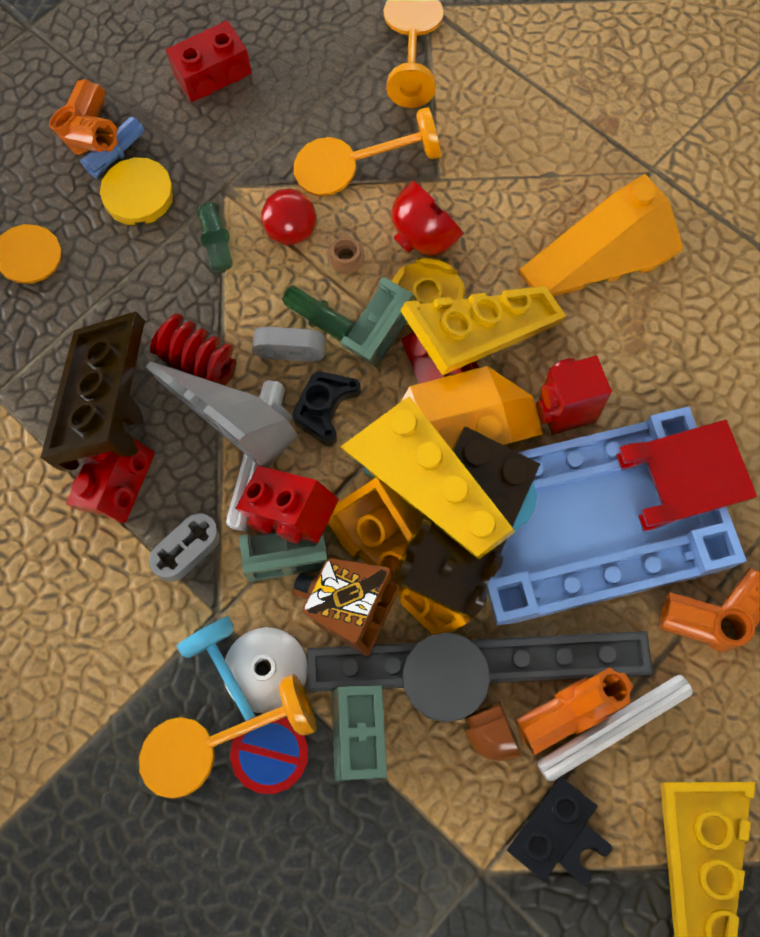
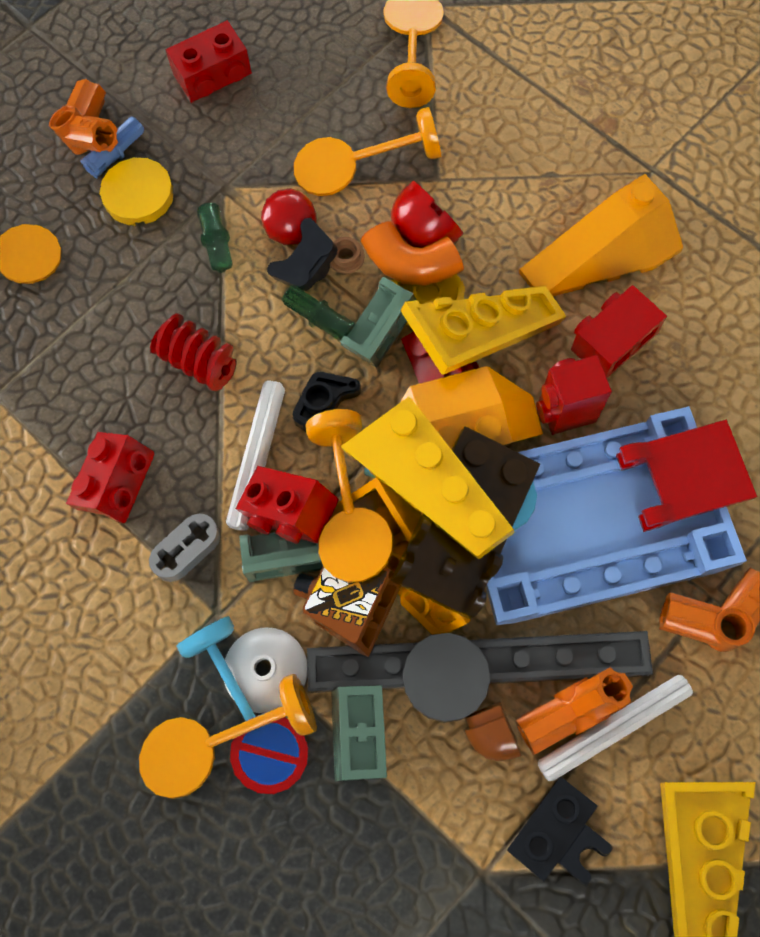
dark brown hinge [40,311,145,472] -> none
light grey wedge [145,361,298,468] -> none
light grey beam [252,327,326,362] -> none
none -> black piece [267,218,338,291]
none -> light orange piece [305,409,393,583]
none -> orange cylinder [360,221,464,286]
none -> red brick [571,285,667,378]

